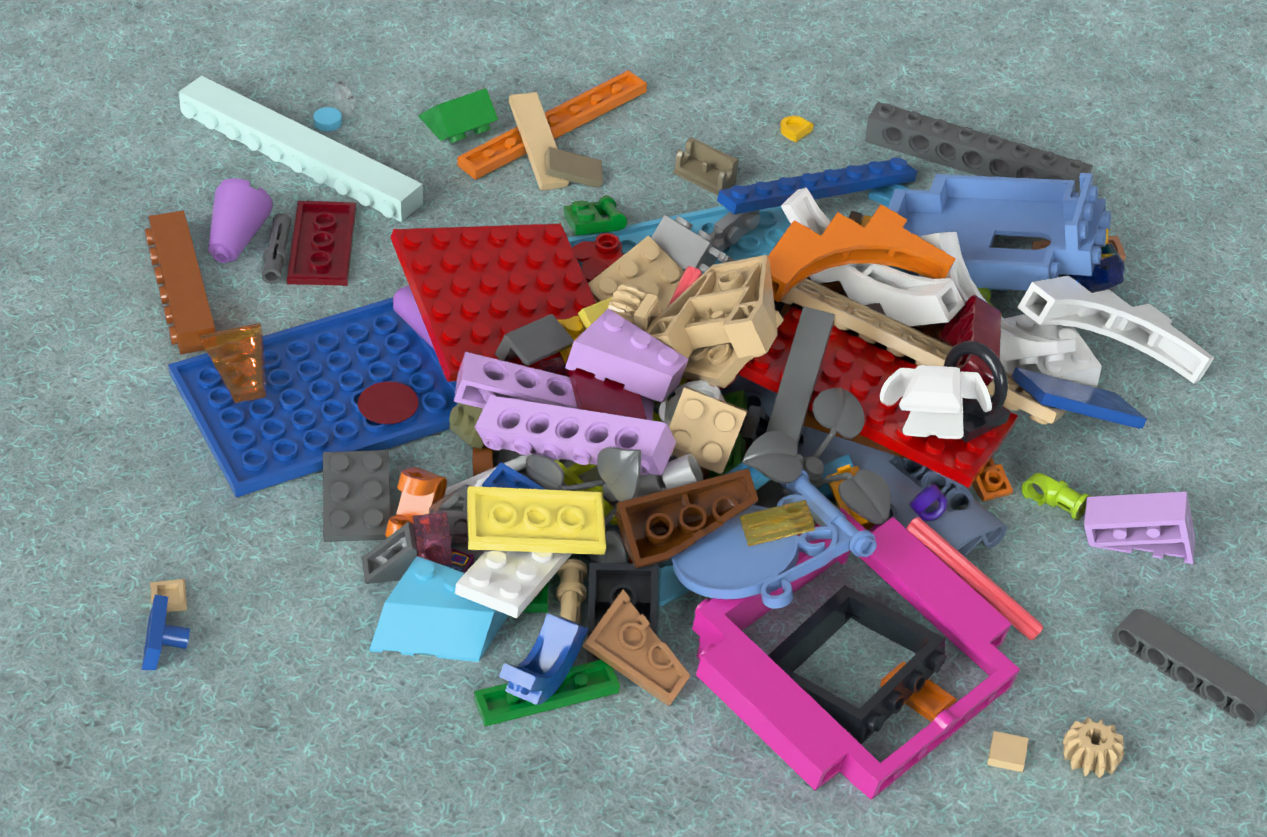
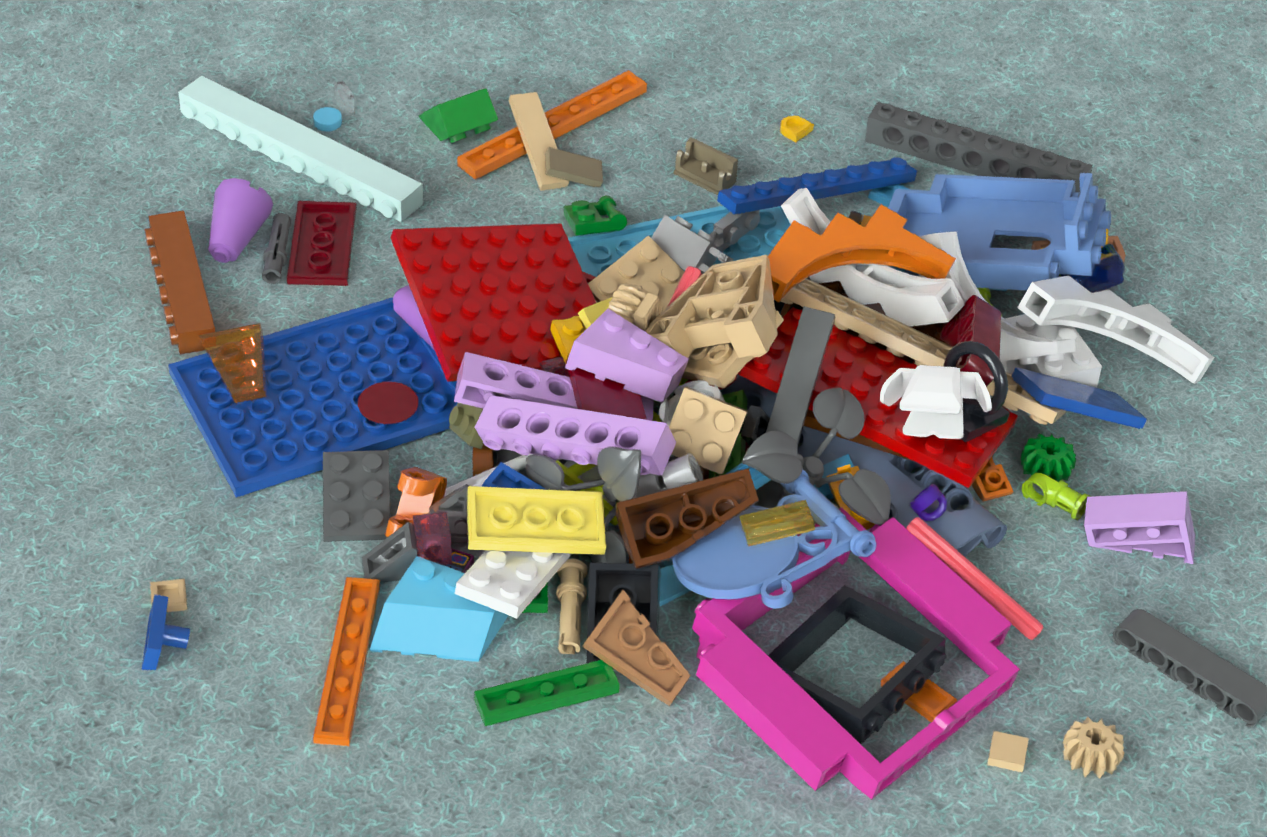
dark grey panel [495,314,574,366] -> none
arch [499,613,589,705] -> none
red plate [572,233,624,277] -> none
none -> orange tile [313,577,381,746]
none -> green gear [1020,433,1076,482]

